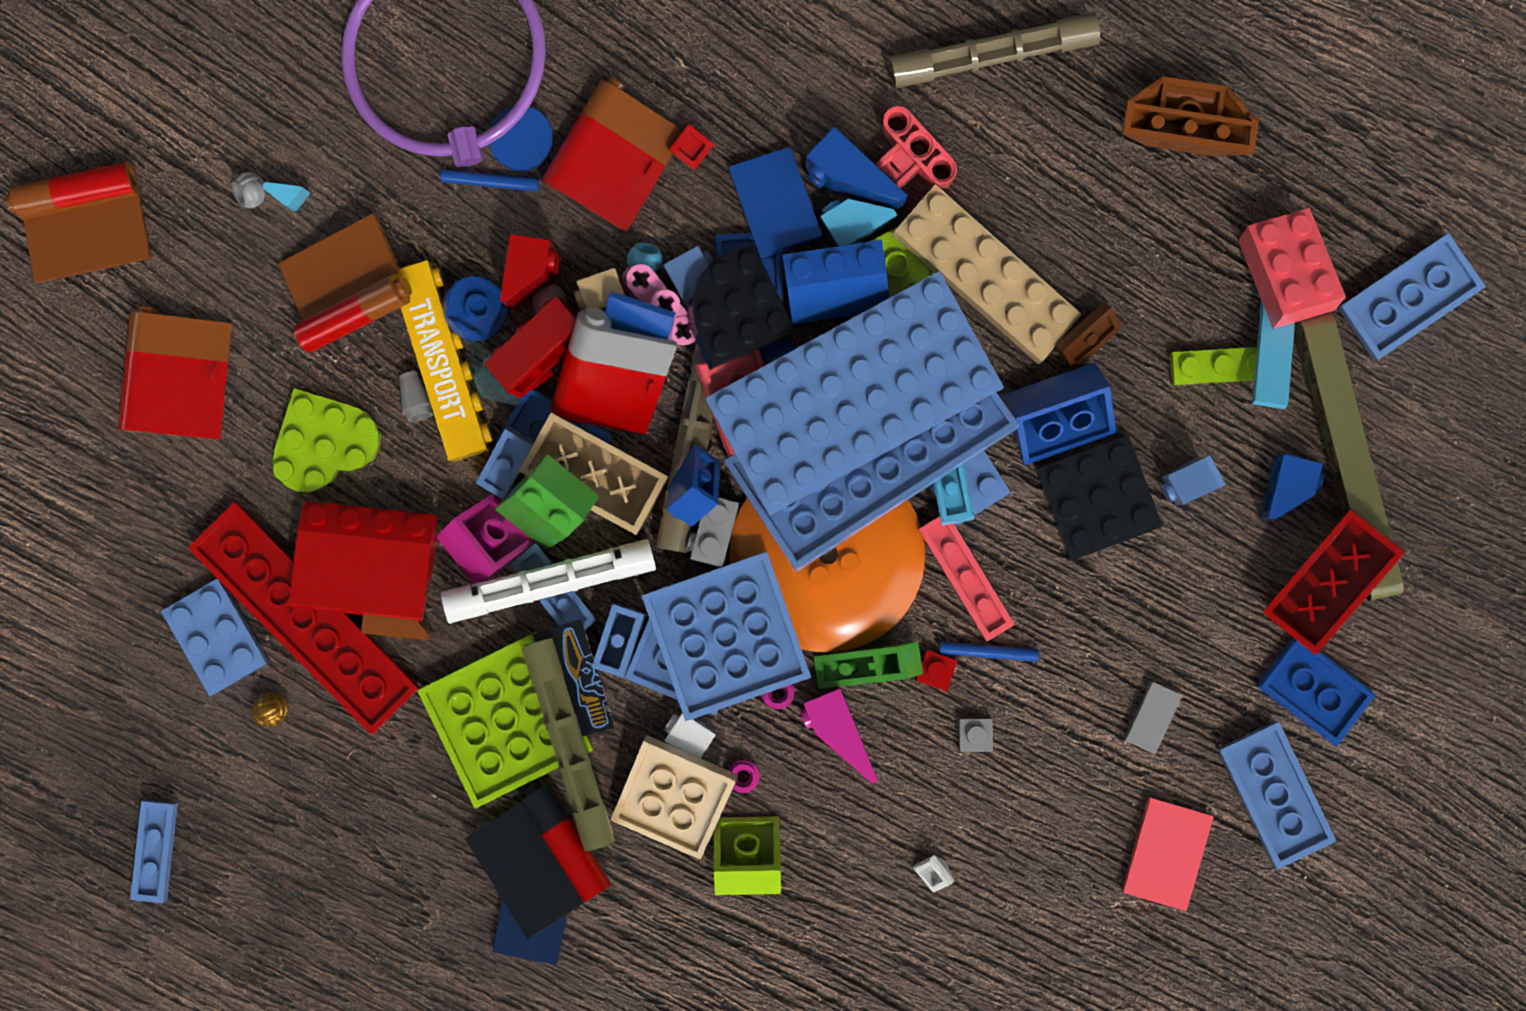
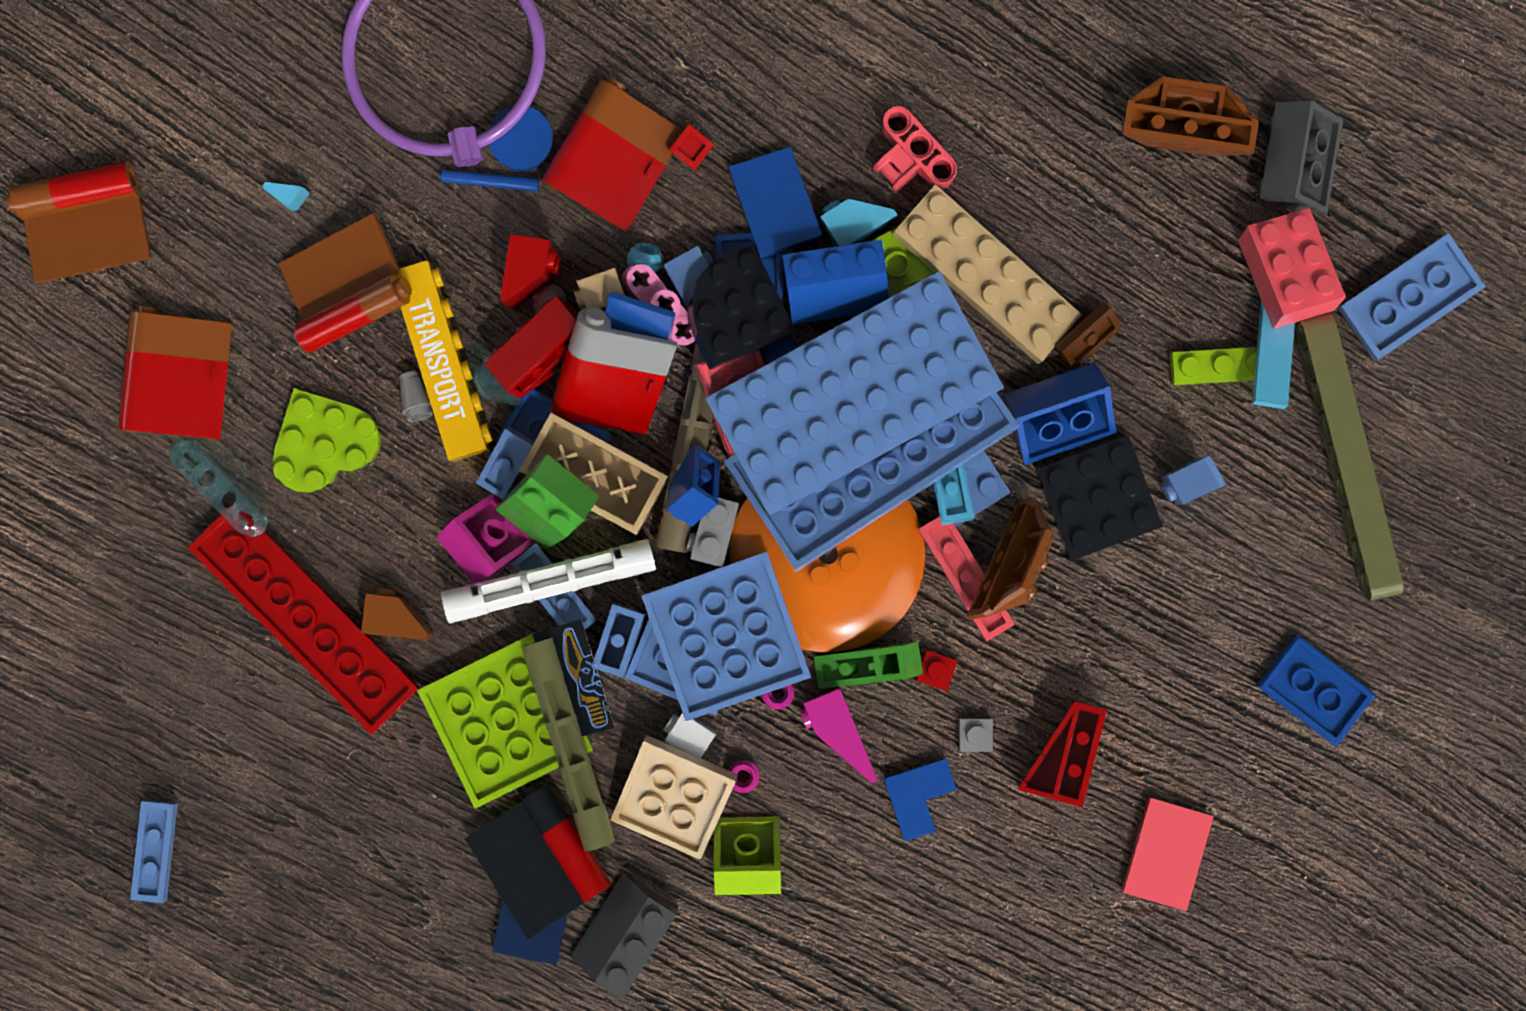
medium blue plate [161,579,270,697] -> none
light grey piece [232,172,267,208] -> none
pearl gold piece [251,692,289,727] -> none
red slope [289,501,440,621] -> none
blue tile [442,275,508,341] -> none
blue slope [805,127,908,212] -> none
dark tan piece [889,12,1100,89] -> none
white slope [913,855,955,893] -> none
blue bar [939,641,1039,662] -> none
light grey tile [1123,681,1183,755] -> none
medium blue plate [1217,721,1336,870] -> none
blue slope [1260,454,1324,520] -> none
red brick [1262,507,1406,655] -> none
none -> clear light blue beam [170,441,268,537]
none -> dark grey slope [570,872,679,1000]
none -> blue tile [884,757,957,841]
none -> dark orange wedge [967,497,1052,619]
none -> red wedge [1017,700,1107,808]
none -> dark grey slope [1260,100,1343,214]

